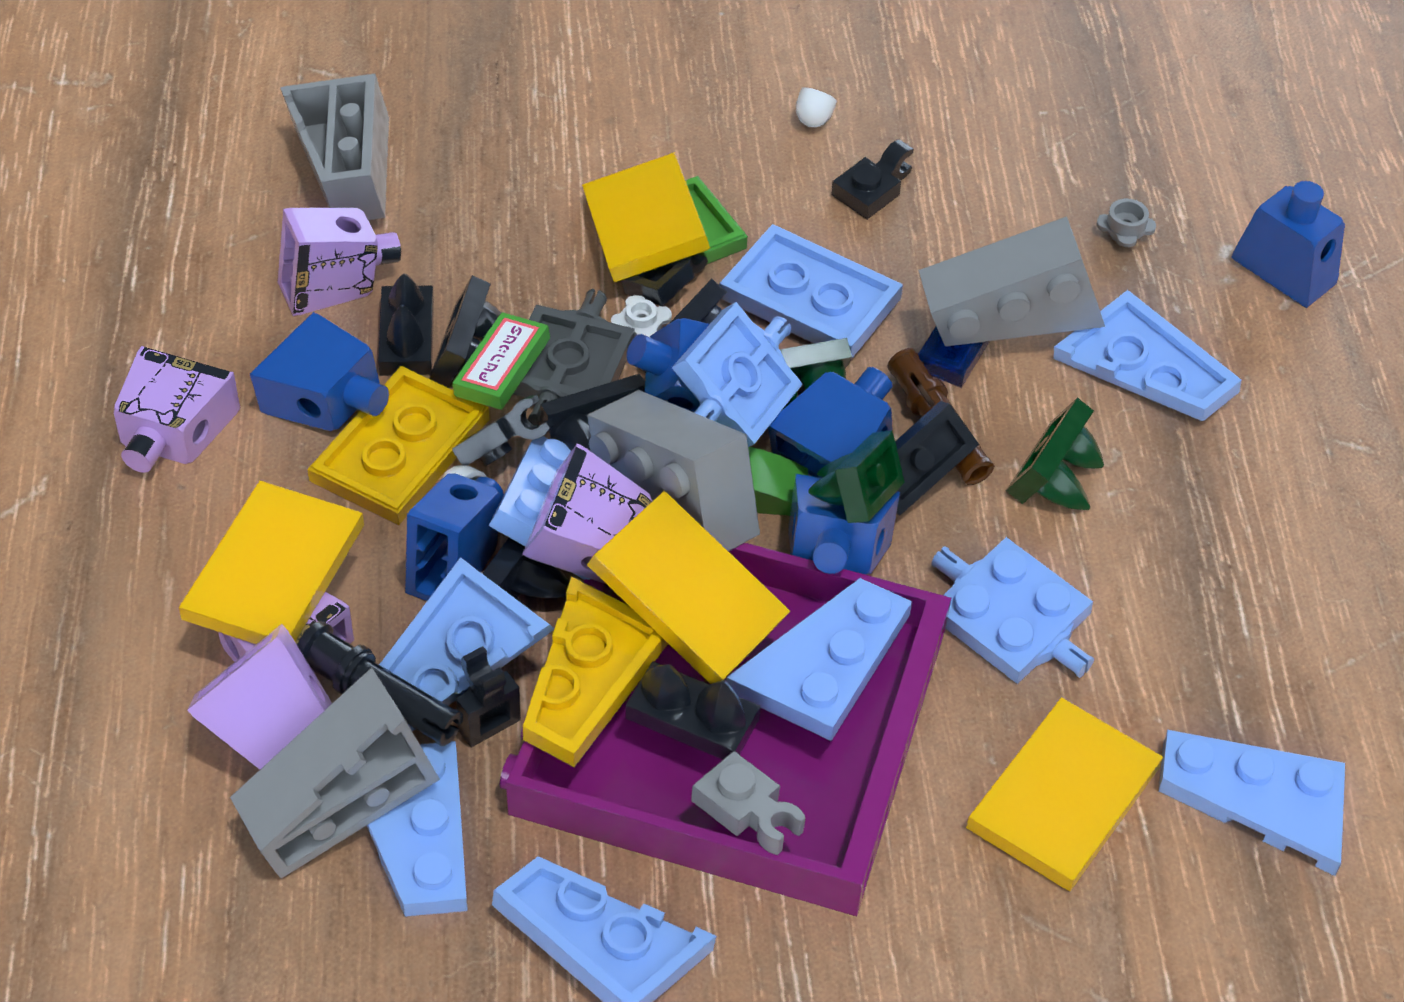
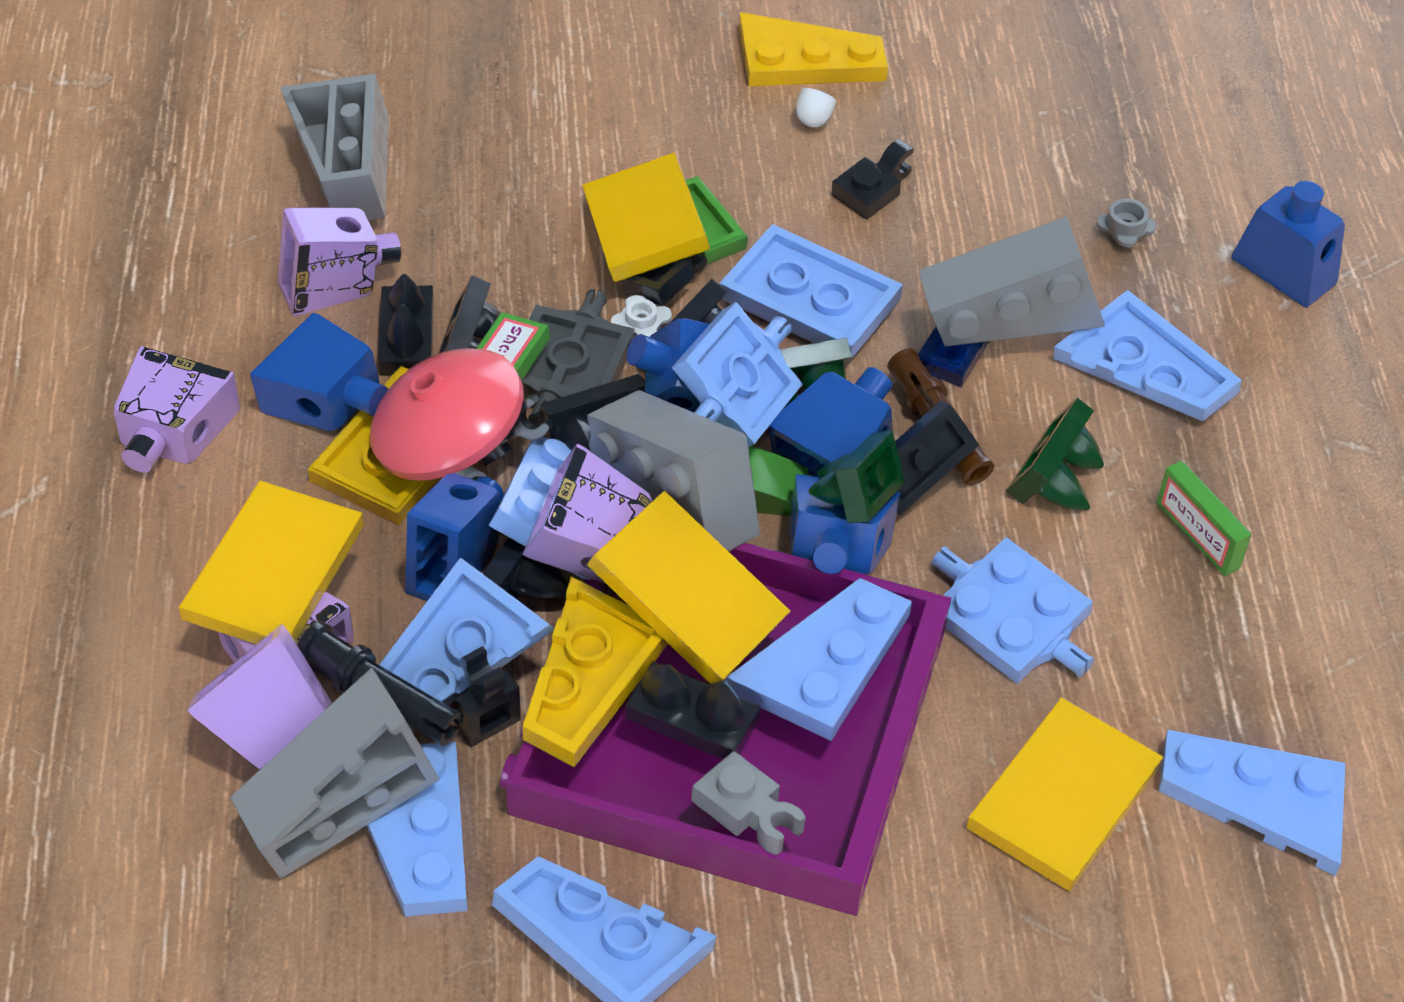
none -> coral dish [370,348,524,481]
none -> yellow wing [739,12,888,87]
none -> bright green tile [1156,461,1251,576]

